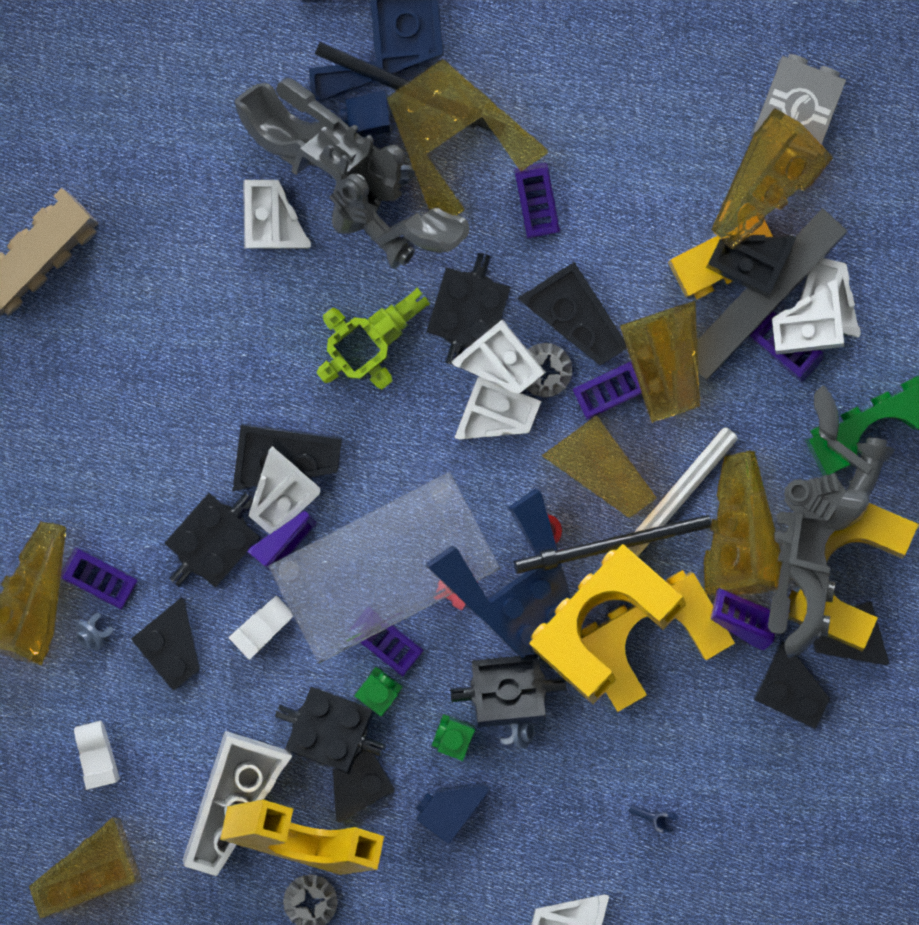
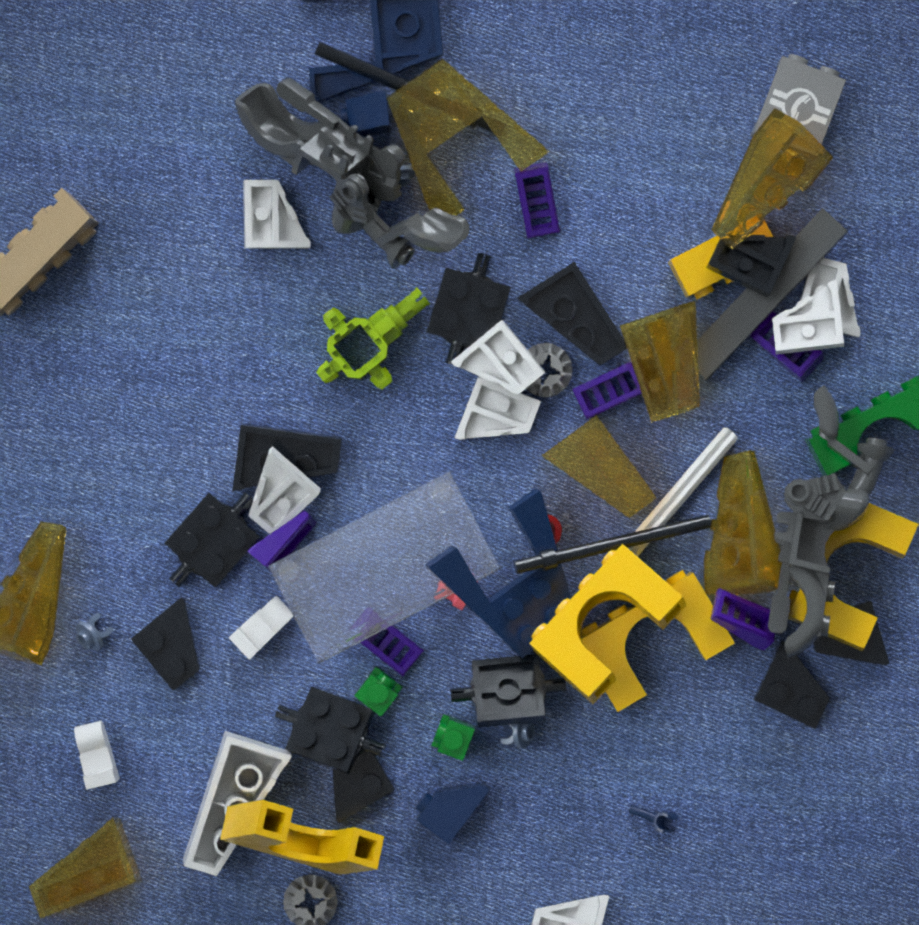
dark purple slope [60,547,138,610] -> none

